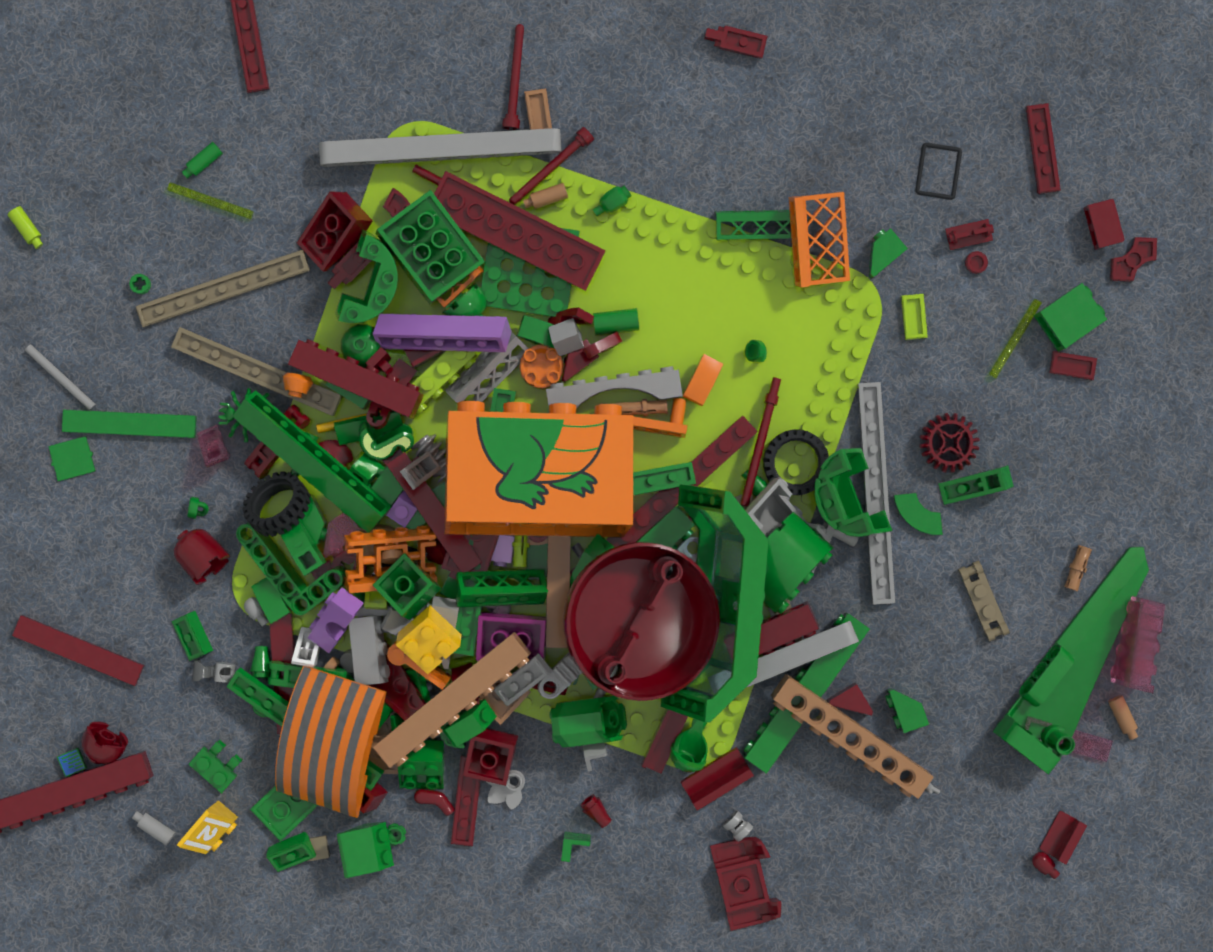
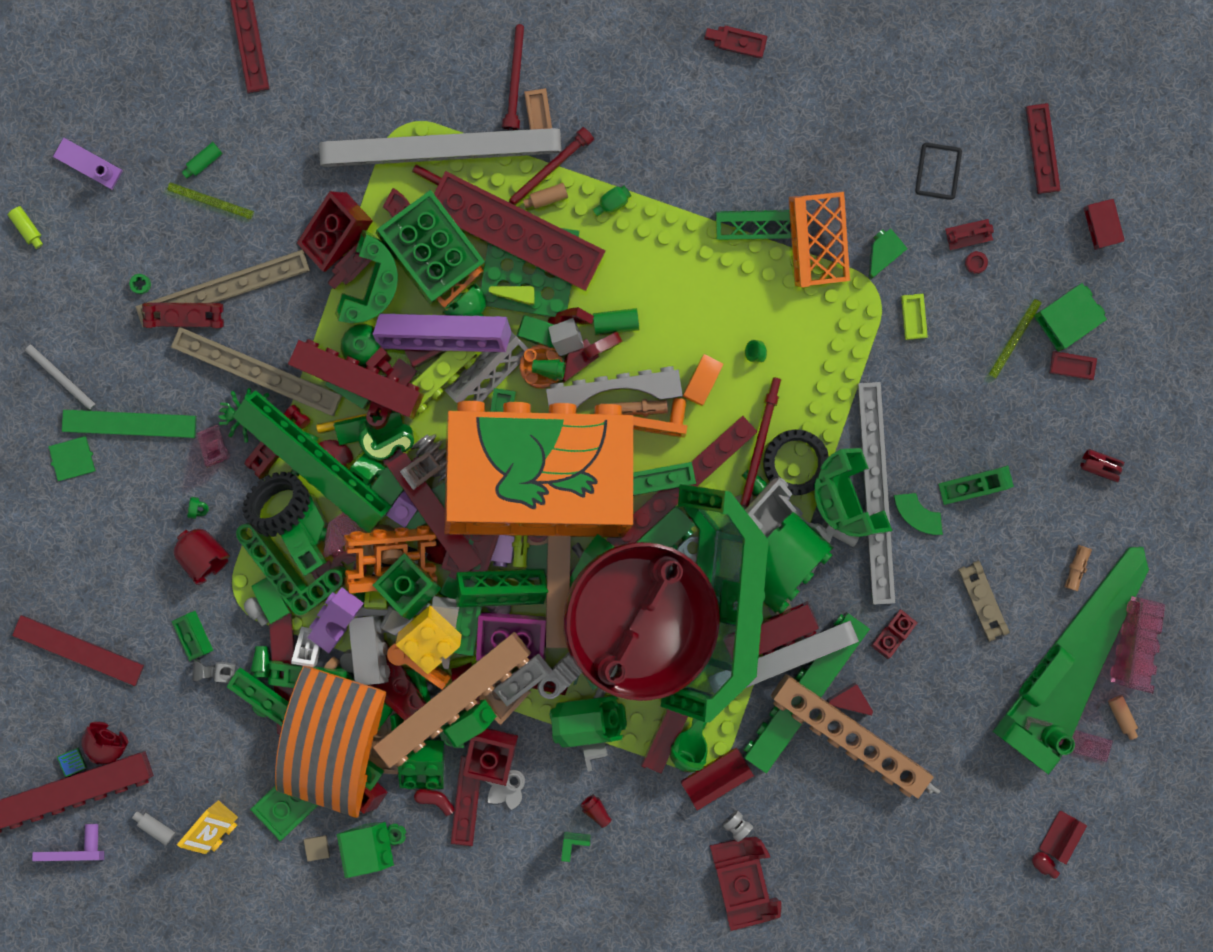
green plate [189,740,243,794] -> none
green slope [266,832,316,872] -> none
orange cone [283,373,313,398] -> none
green slope [885,688,929,733] -> none
dark red gear [919,413,980,473] -> none
dark red tile [1110,237,1157,282] -> none
none -> medium lavender piece [32,824,104,861]
none -> medium lavender piece [53,138,123,190]
none -> dark red plate [142,303,224,328]
none -> lime slope [489,286,535,306]
none -> green cone [532,359,566,381]
none -> dark red slope [870,609,917,659]
none -> dark red arm [1080,449,1125,483]

